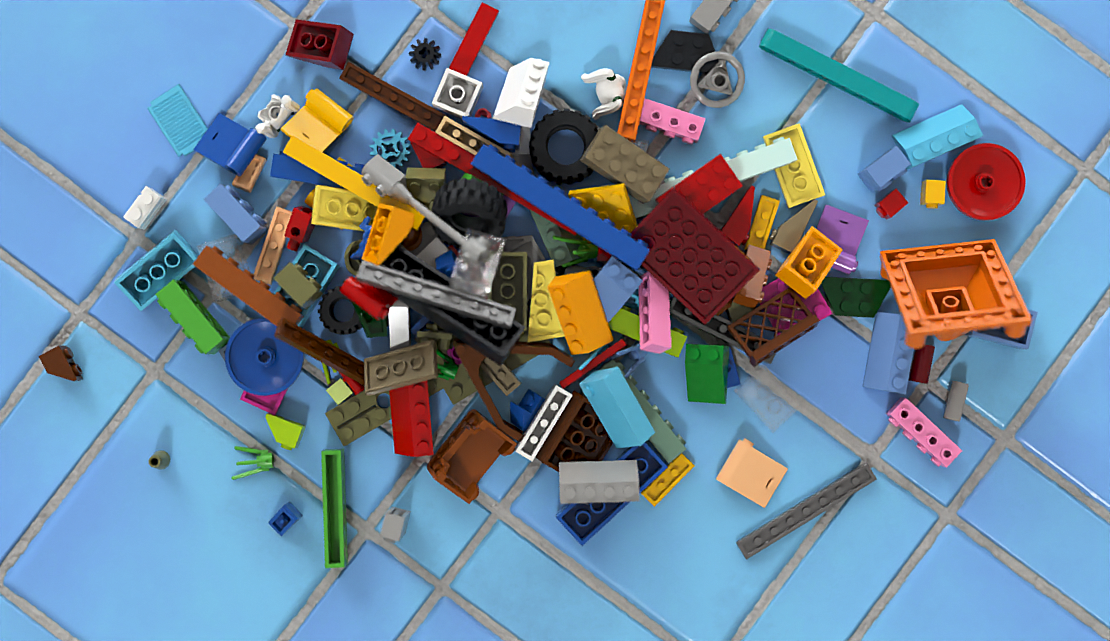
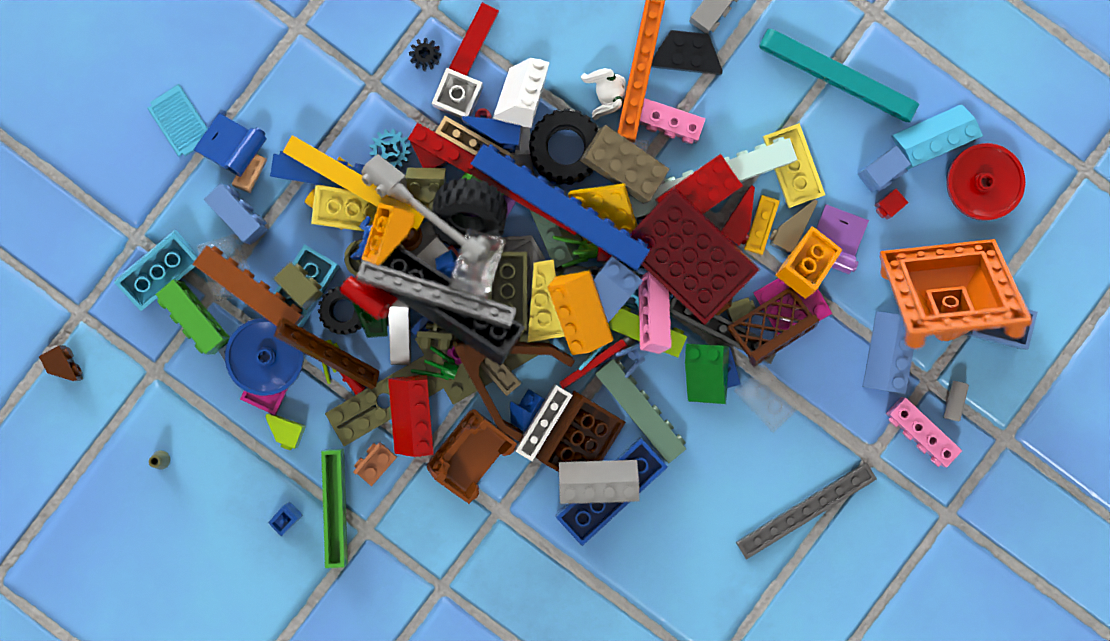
white brick [123,186,167,230] -> none
bright green plant [231,446,274,480] -> none
light nougat tile [253,206,292,285] -> none
white hair [255,94,300,138] -> none
yellow door [280,88,354,152] -> none
red torso [284,206,315,252] -> none
dark red slope [285,19,354,70] -> none
yellowish green tile [326,378,354,405] -> none
reddish brown plate [339,62,449,132] -> none
dark tan tile [364,340,438,396] -> none
light grey brick [380,507,411,543] -> none
medium azure brick [579,367,655,449] -> none
yellow tile [641,453,695,507] -> none
light grey piece [690,51,745,108] -> none
light nougat door [716,438,788,508] -> none
brick [732,245,772,309] -> none
dark green wing [821,277,891,318] -> none
dark red brick [908,344,935,384] -> none
yellow brick [920,180,946,209] -> none
none -> nougat bracket [353,442,397,487]

